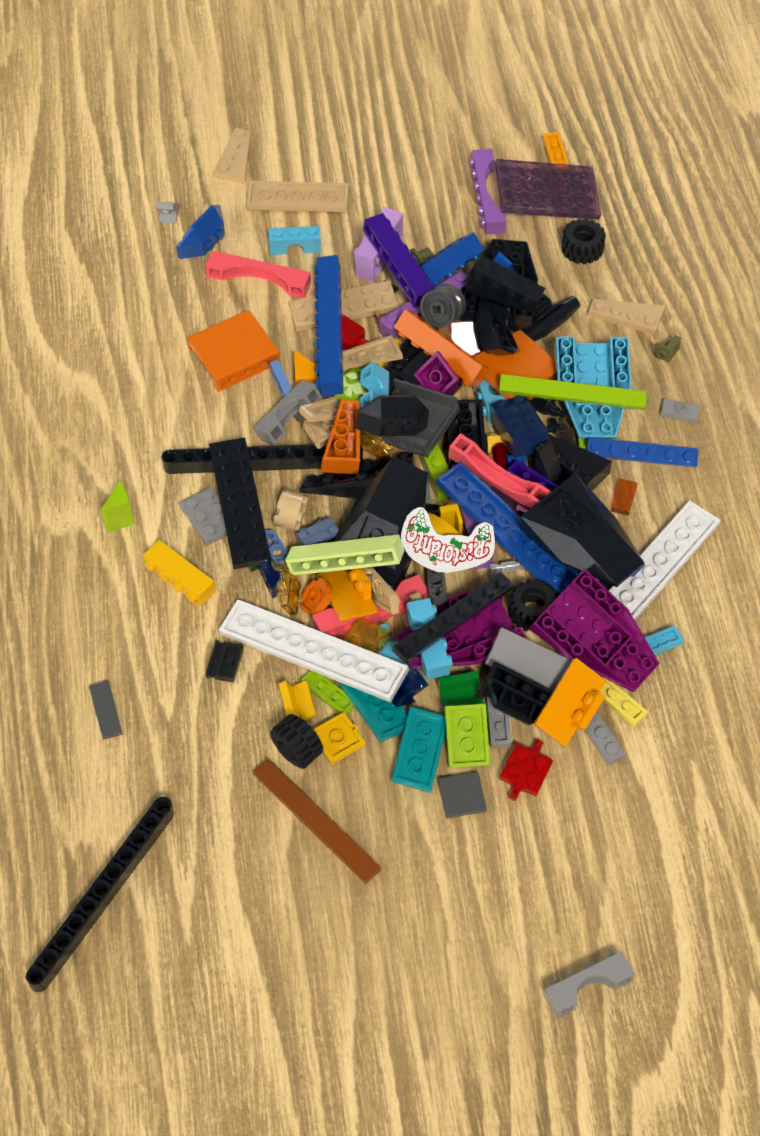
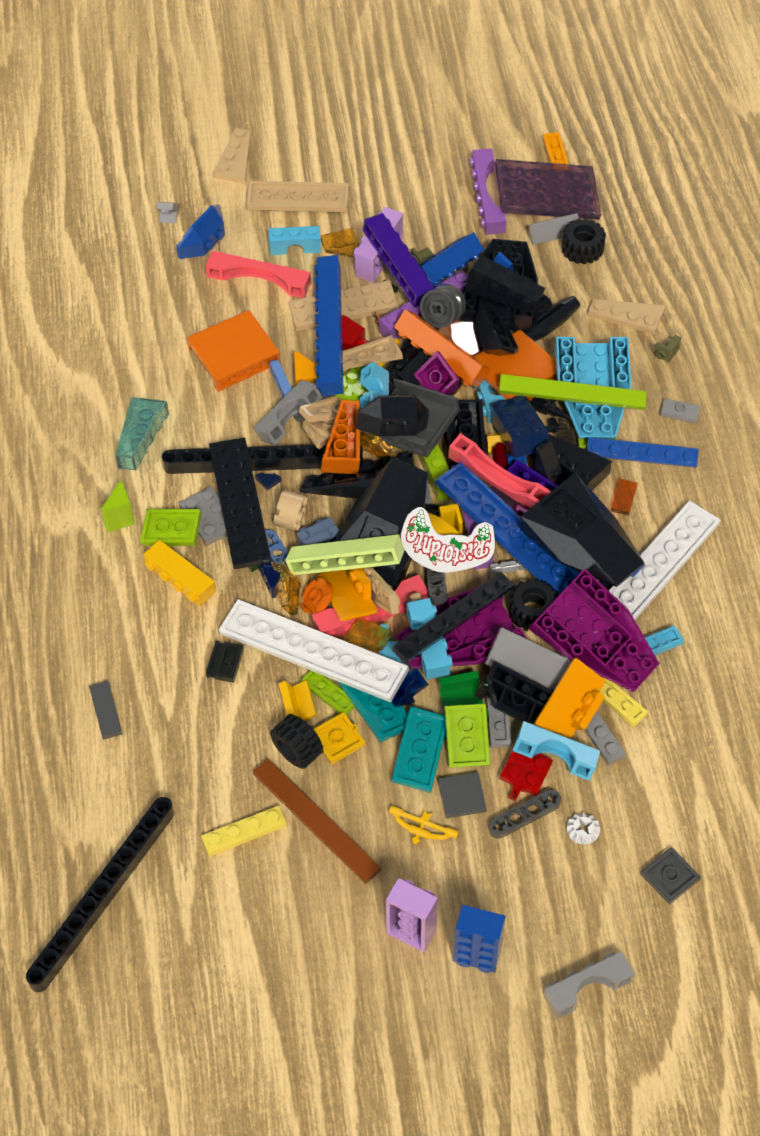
none -> clear light blue wedge [115,397,169,470]
none -> lime plate [140,509,202,546]
none -> light yellow plate [201,806,287,857]
none -> dark blue tile [255,473,282,491]
none -> clear yellow wing [321,228,360,257]
none -> lavender brick [386,878,438,953]
none -> yellow piece [389,805,459,844]
none -> blue brick [453,905,506,973]
none -> dark grey beam [489,790,561,839]
none -> medium azure arch [513,721,600,781]
none -> light grey slope [528,213,579,245]
none -> white gear [567,812,601,845]
none -> dark grey tile [640,847,701,905]

